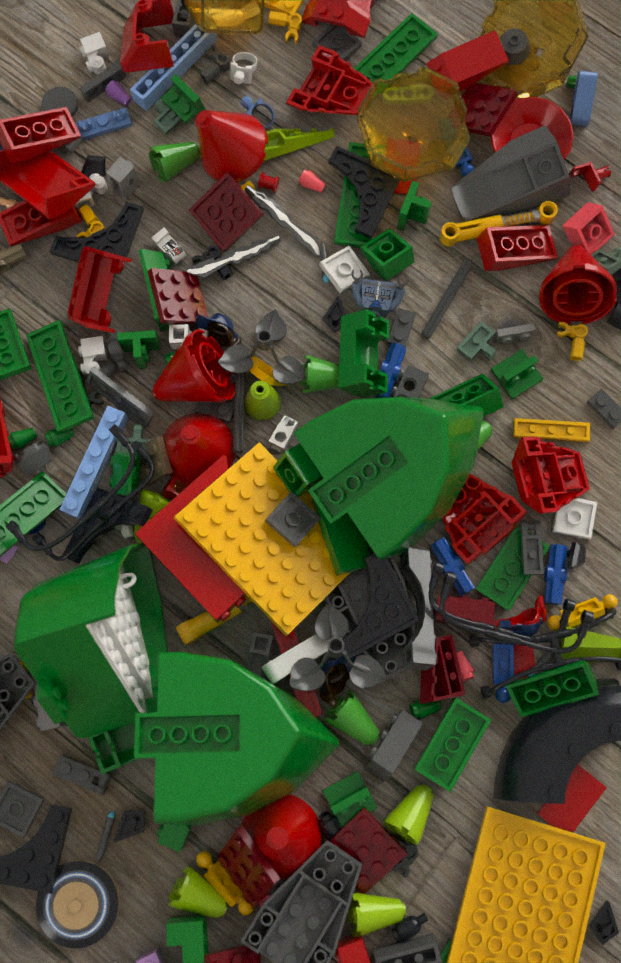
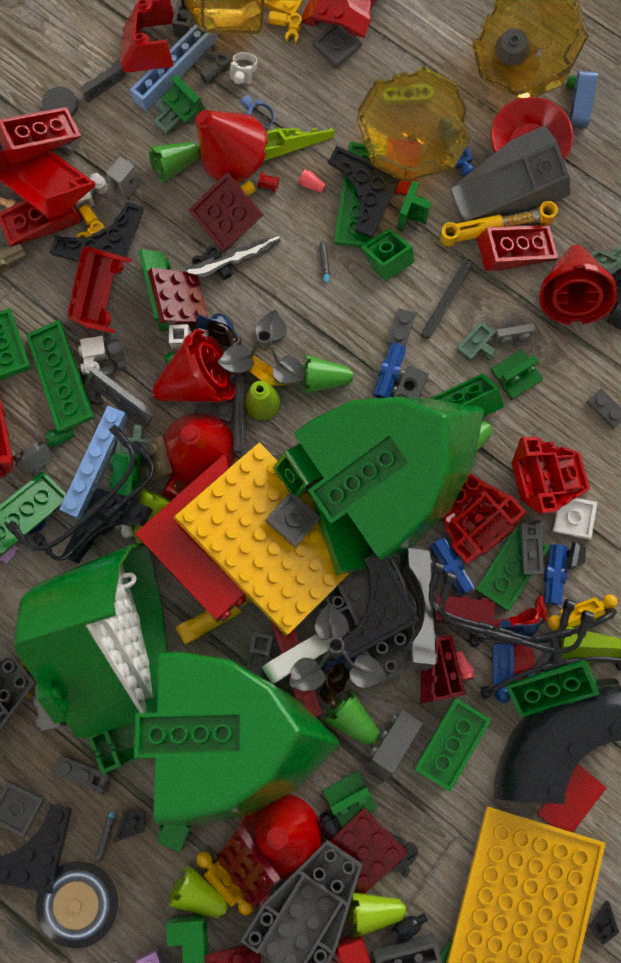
green cone [8,427,37,450] -> none
medium blue plate [76,108,132,141] -> none
white brick [79,32,109,75] -> none
black piece [81,155,106,178] -> none
medium lavender cone [105,80,132,107] -> none
green bracket [117,330,161,369] -> none
white leg [152,227,187,265] -> none
dark grey sword [244,185,320,257] -> none
white leg [268,415,299,454] -> none
red wedge [286,45,375,116] -> none
white tile [319,246,370,294] -> none
black piece [323,297,346,333] -> none
green piece [338,309,389,398] -> none
sand blue torso [351,269,409,317] -> none
green plate [354,13,438,107] -> none
lime cone [383,784,434,845] -> none
green cone [409,700,441,720] -> none
red slope [426,30,509,101] -> none
dark red plate [448,83,518,137] -> none
yellow tile [513,418,590,443] -> none
yellow bar [557,322,588,361] -> none
coral slope [562,202,615,254] -> none
red bracket [569,162,611,192] -> none

